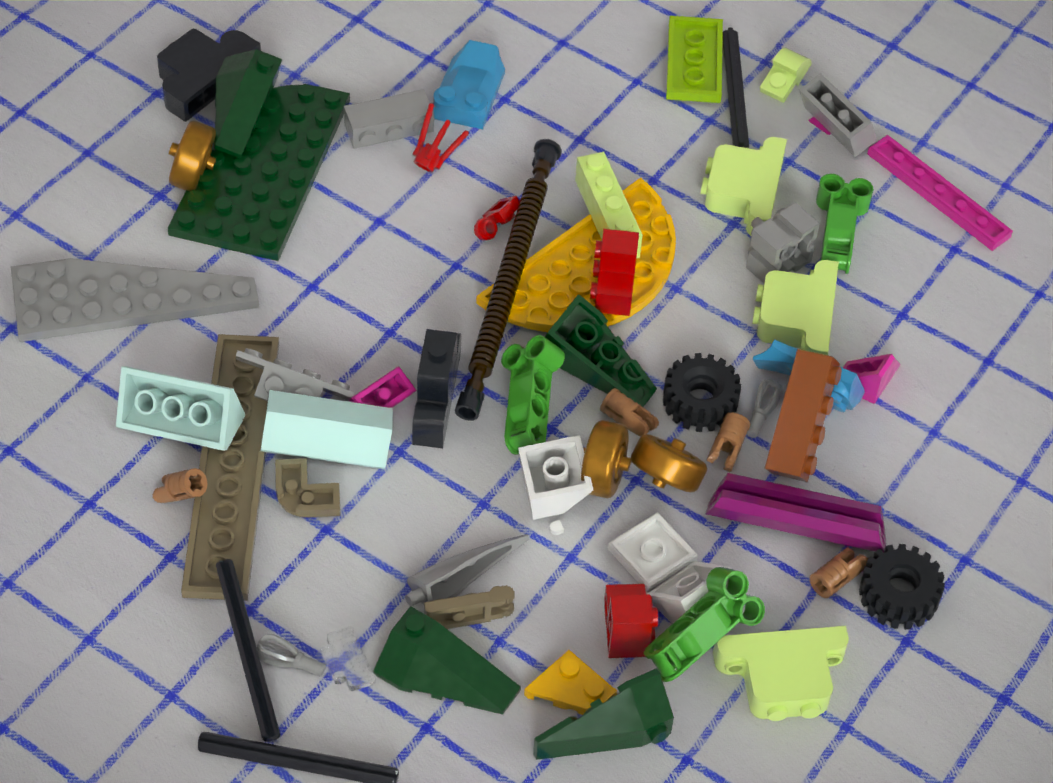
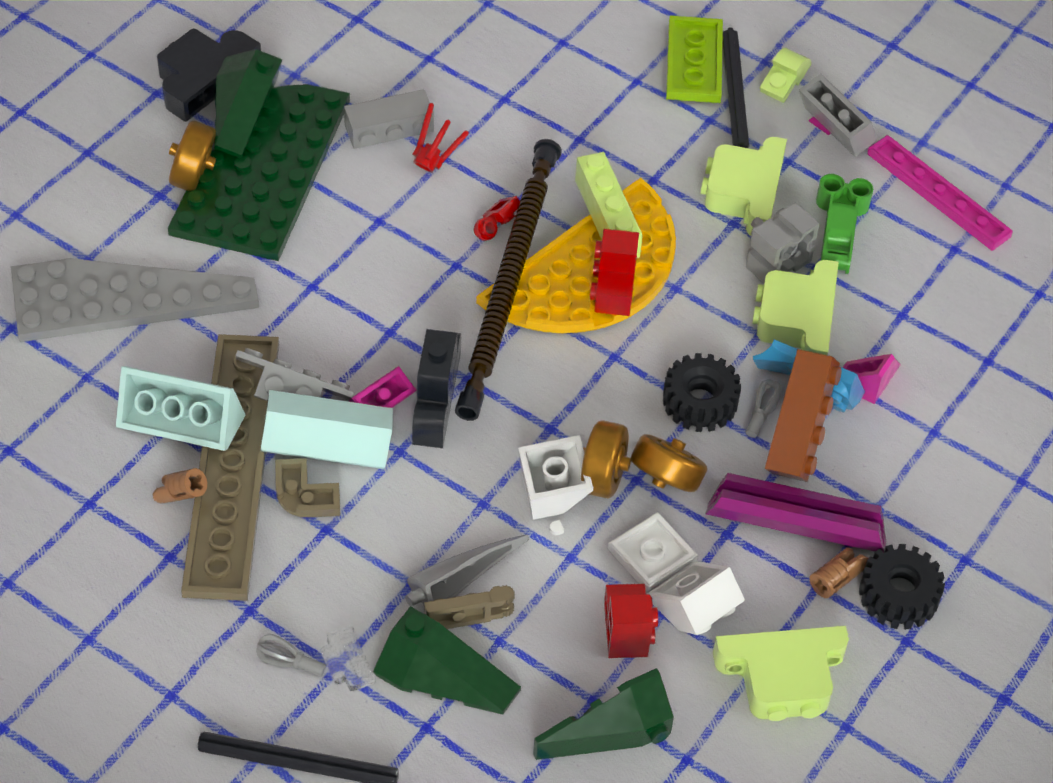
black axle [216,559,280,742] -> none
dark azure slope [433,40,505,130] -> none
bright green piece [501,335,565,455] -> none
yellow wing [524,650,617,715] -> none
dark green wedge [544,294,657,408] -> none
medium nougat hinge [600,388,659,437] -> none
bright green piece [644,567,765,682] -> none
medium nougat hinge [706,413,751,472] -> none

